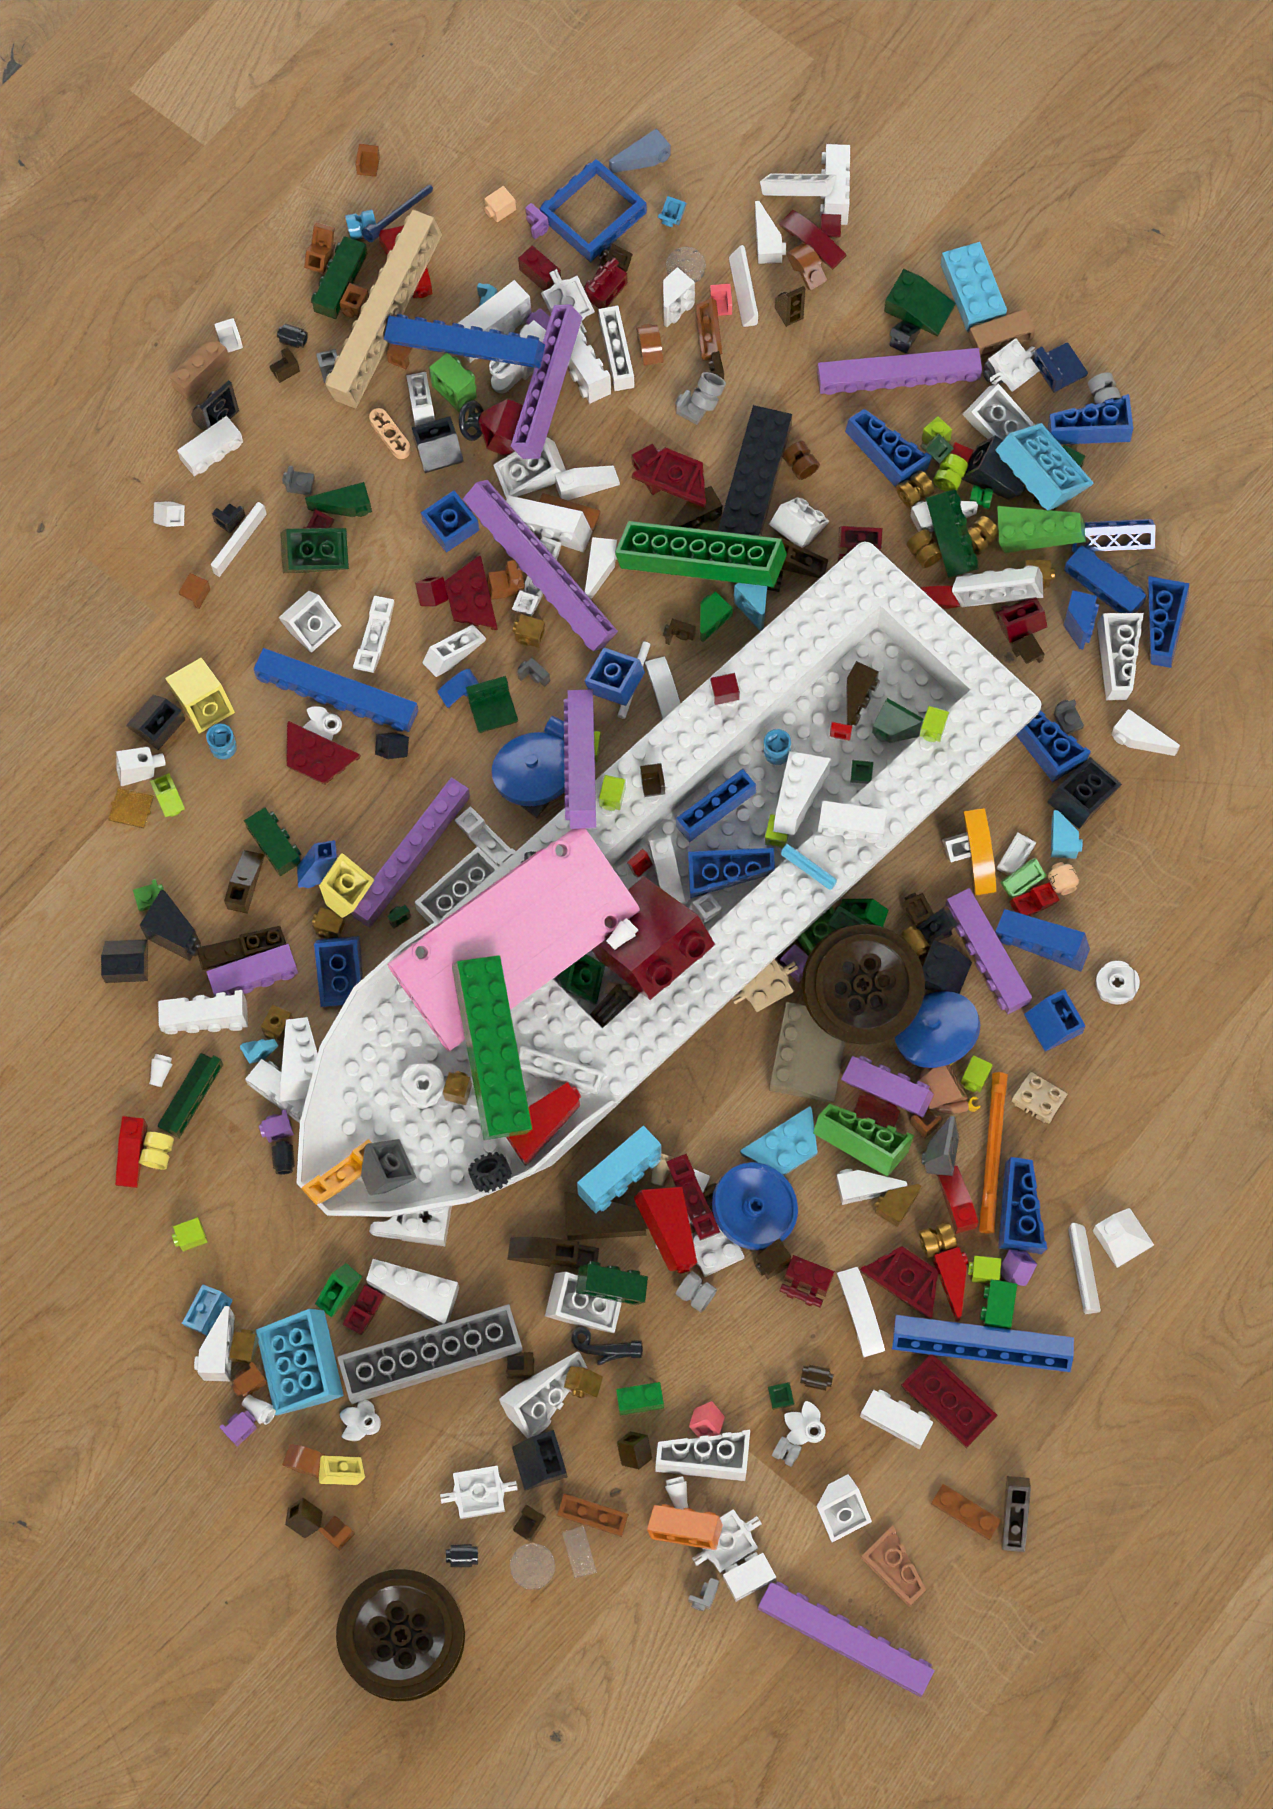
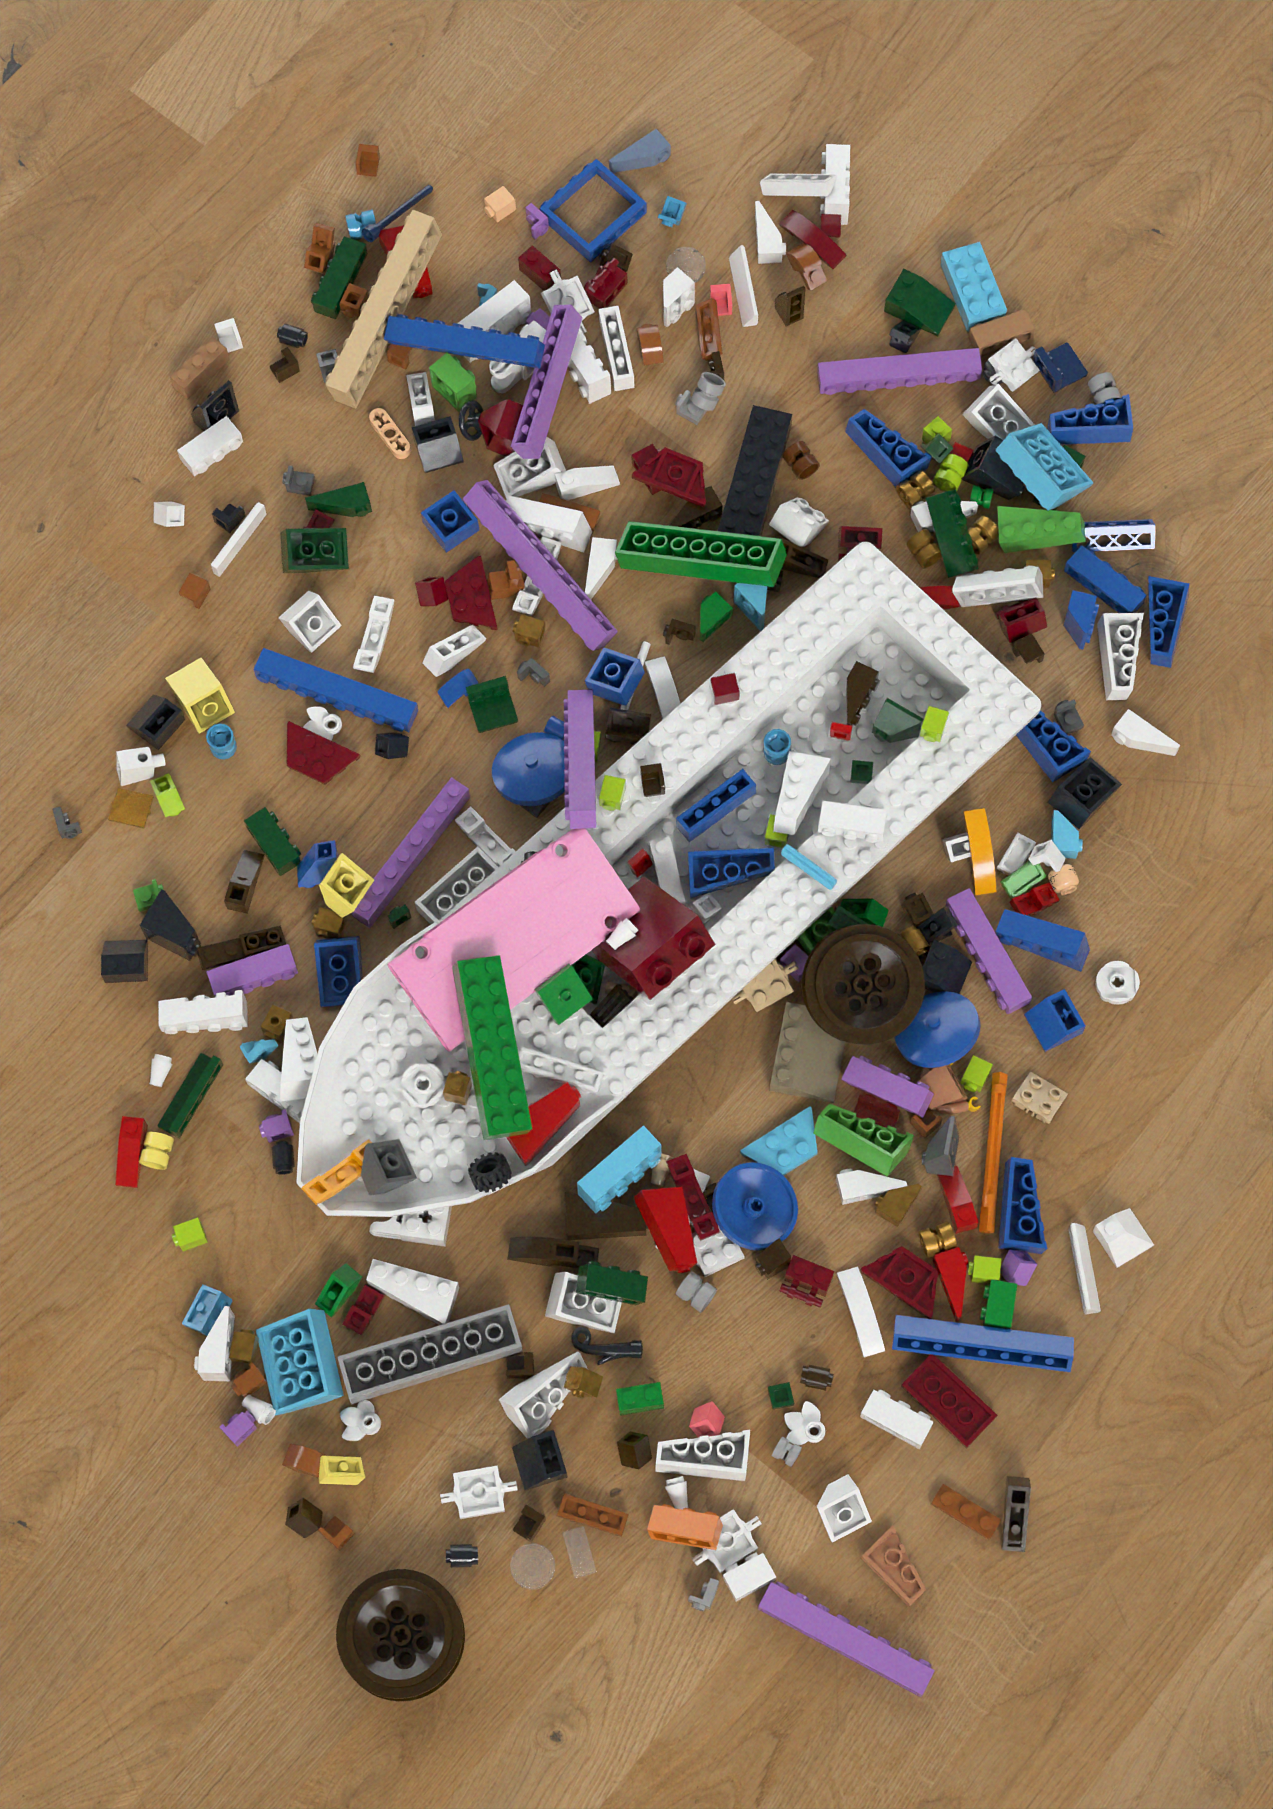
none -> dark grey bracket [52,807,82,839]
none -> green plate [535,964,592,1025]
none -> dark brown bracket [605,707,651,745]
none -> white panel [1029,840,1066,872]

